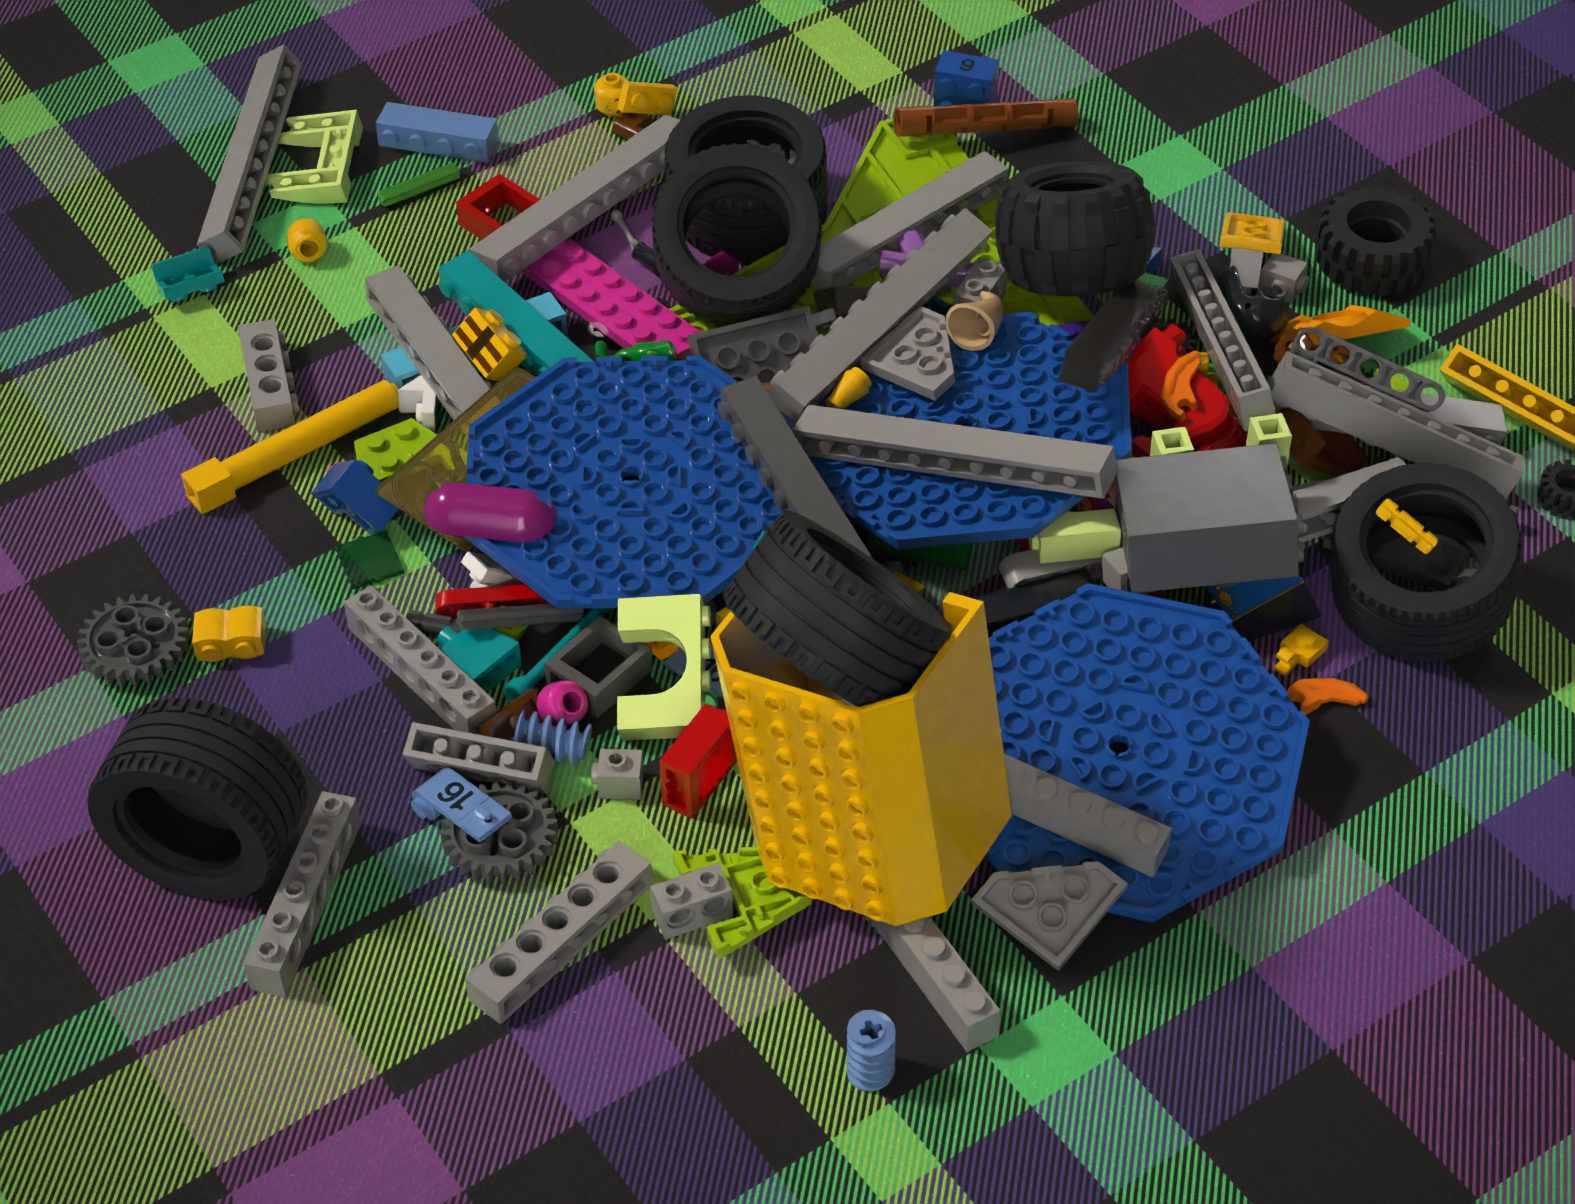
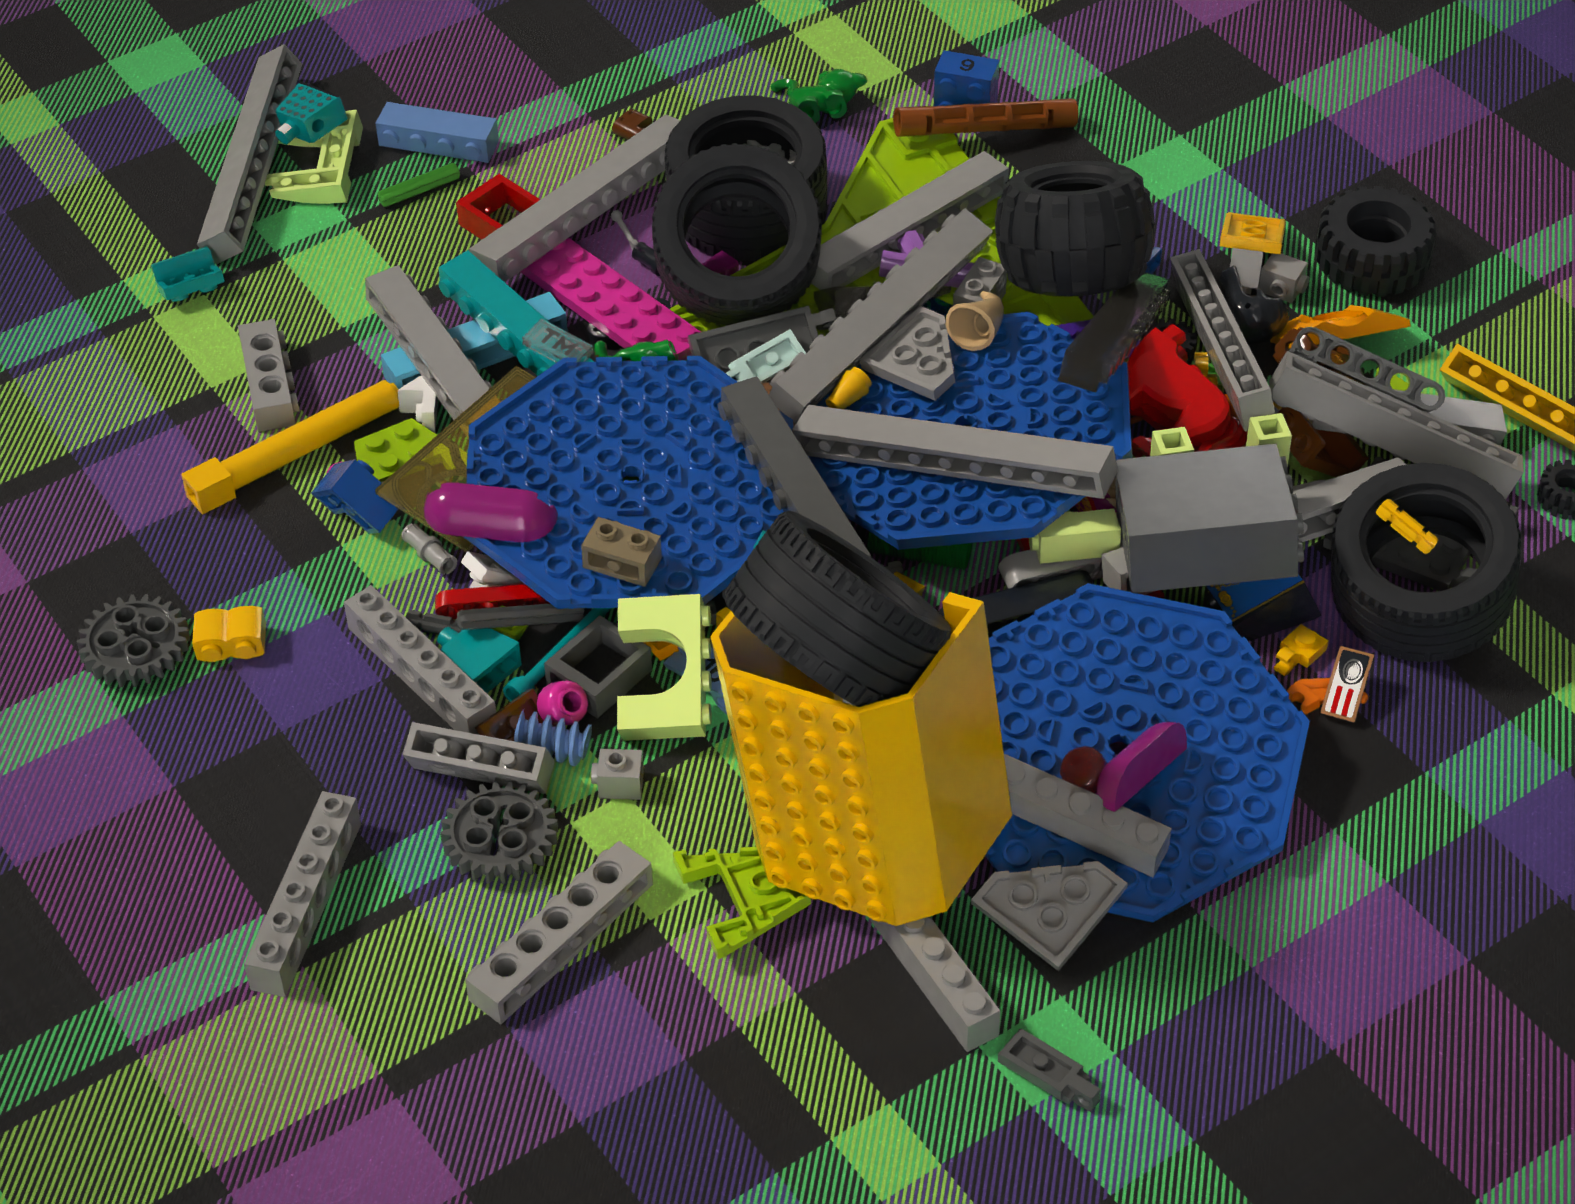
black tyre [87,697,308,900] -> none
yellow head [286,218,327,262] -> none
clear green piece [335,531,405,590] -> none
medium blue door [411,767,512,843] -> none
yellow brick [452,308,527,382] -> none
yellow head [594,73,629,117] -> none
yellow plate [617,81,678,115] -> none
light grey brick [650,863,733,940] -> none
red window [659,703,737,819] -> none
medium blue piece [847,1010,896,1092] -> none
orange piece [1161,351,1201,423] -> none
none -> teal torso [275,82,348,145]
none -> light grey pin [401,523,457,575]
none -> clear tile [522,318,593,363]
none -> dark tan brick [581,517,662,587]
none -> light aqua hinge [726,329,806,383]
none -> green animal [771,69,868,123]
none -> dark grey hinge [998,1029,1101,1112]
none -> clear red head [1060,746,1108,796]
none -> magenta brick [1096,722,1187,812]
none -> slope [1320,646,1375,722]

